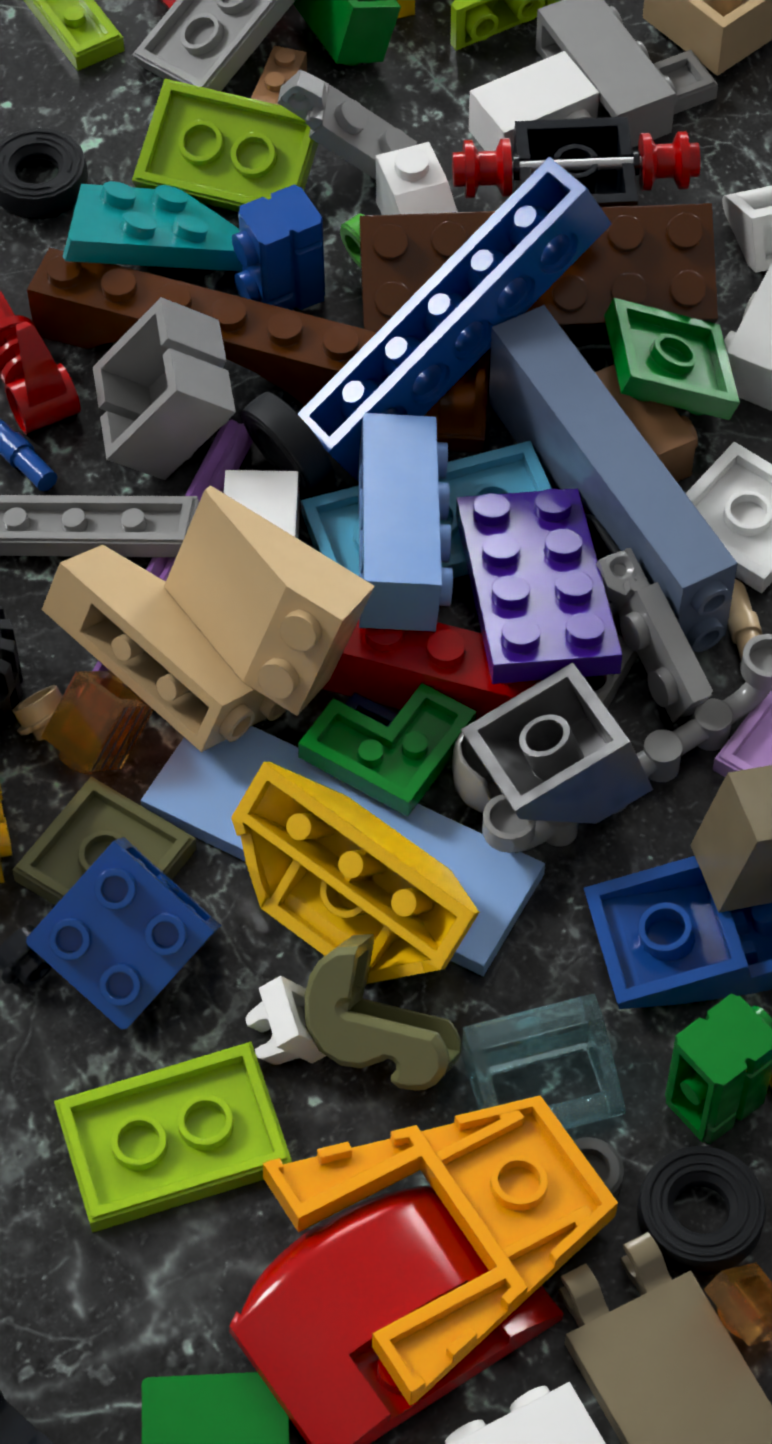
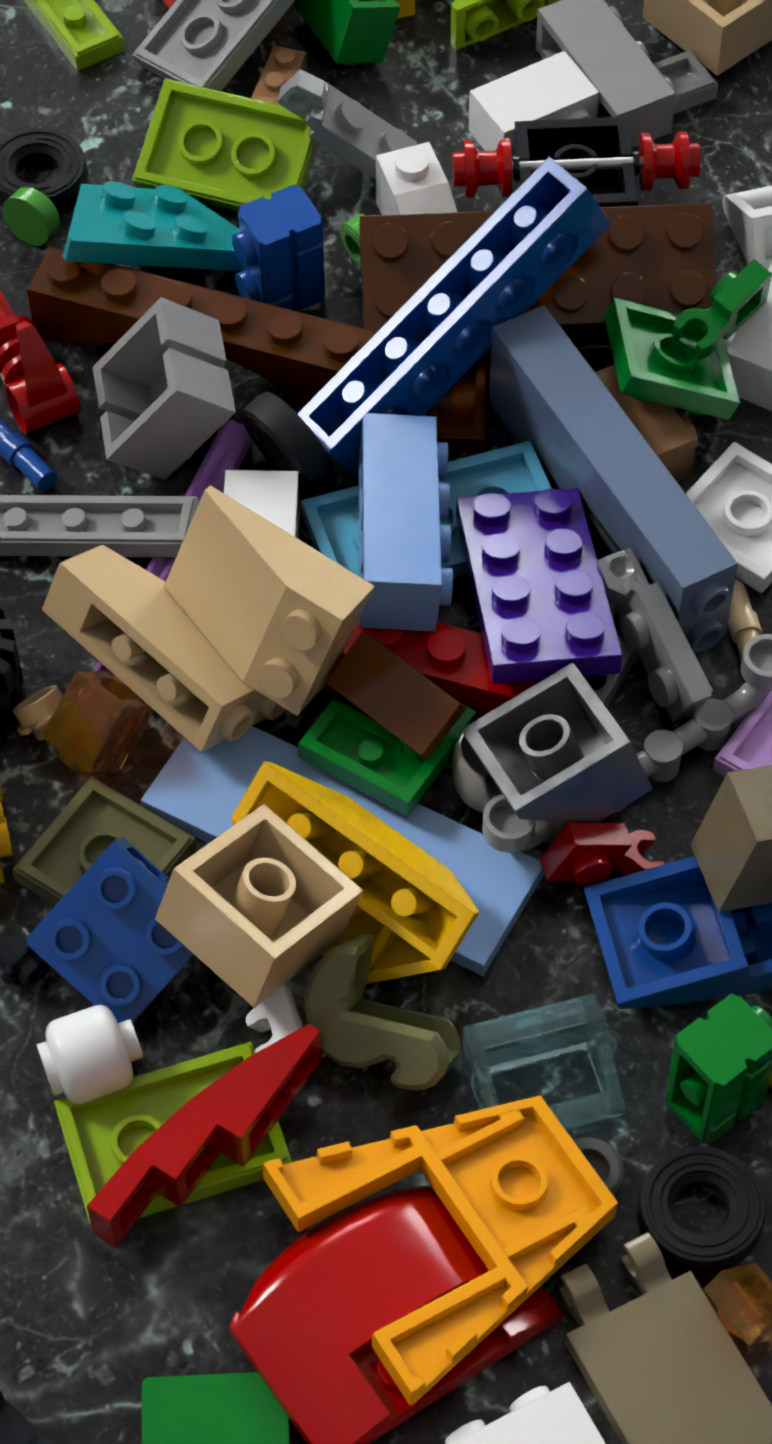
none -> bright green tile [2,187,60,246]
none -> white head [36,1005,143,1105]
none -> red slope [87,1024,322,1248]
none -> tan brick [155,804,363,1008]
none -> reddish brown tile [325,630,467,760]
none -> red plate [540,822,665,885]
none -> green plate [672,259,772,360]

